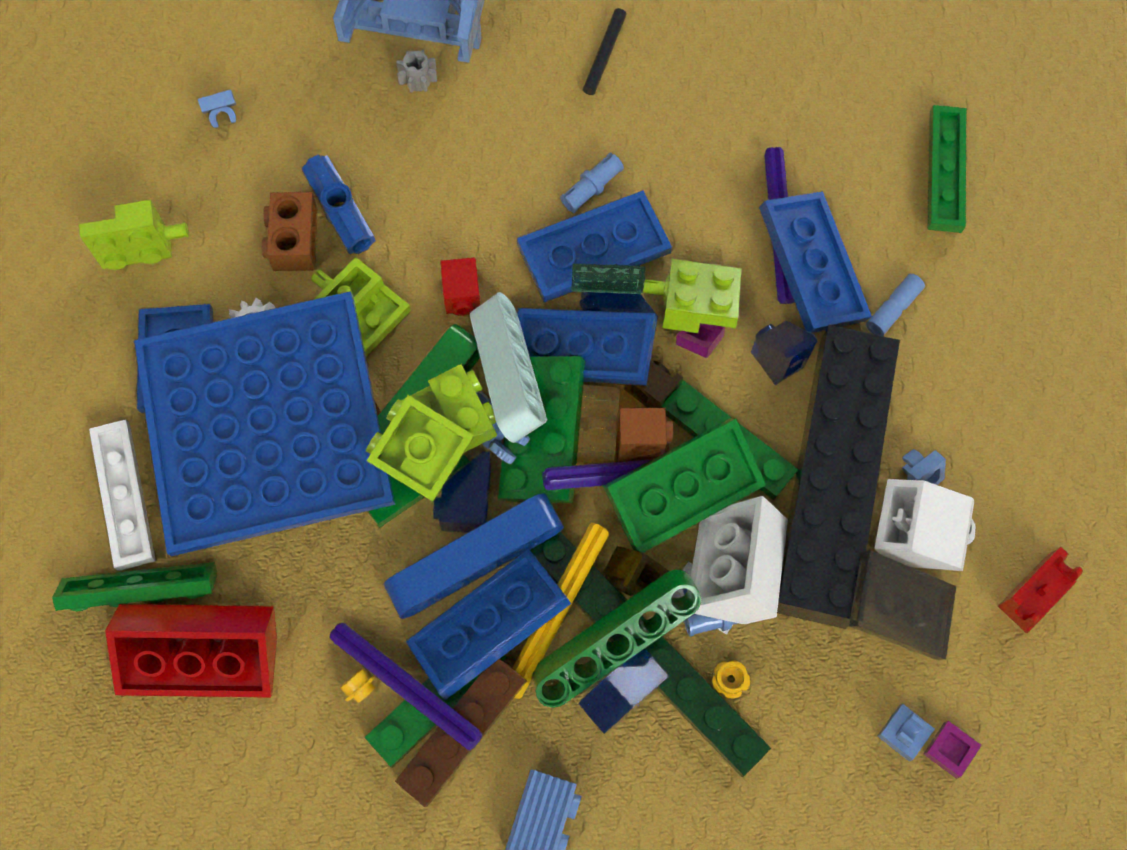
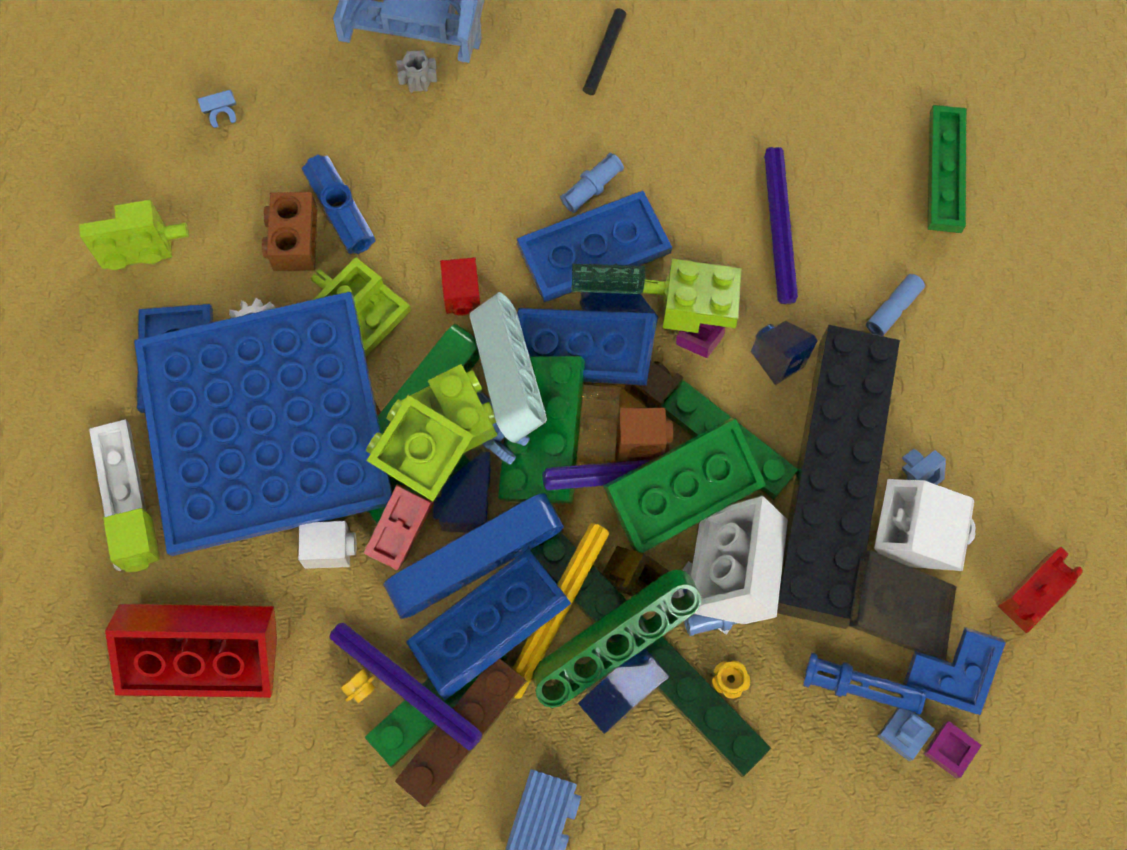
green plate [52,562,217,612] -> none
blue plate [759,191,872,334] -> none
none -> lime brick [103,508,160,572]
none -> white brick [298,521,357,569]
none -> hinge [364,484,435,570]
none -> blue pin [803,652,926,715]
none -> blue plate [903,627,1006,715]

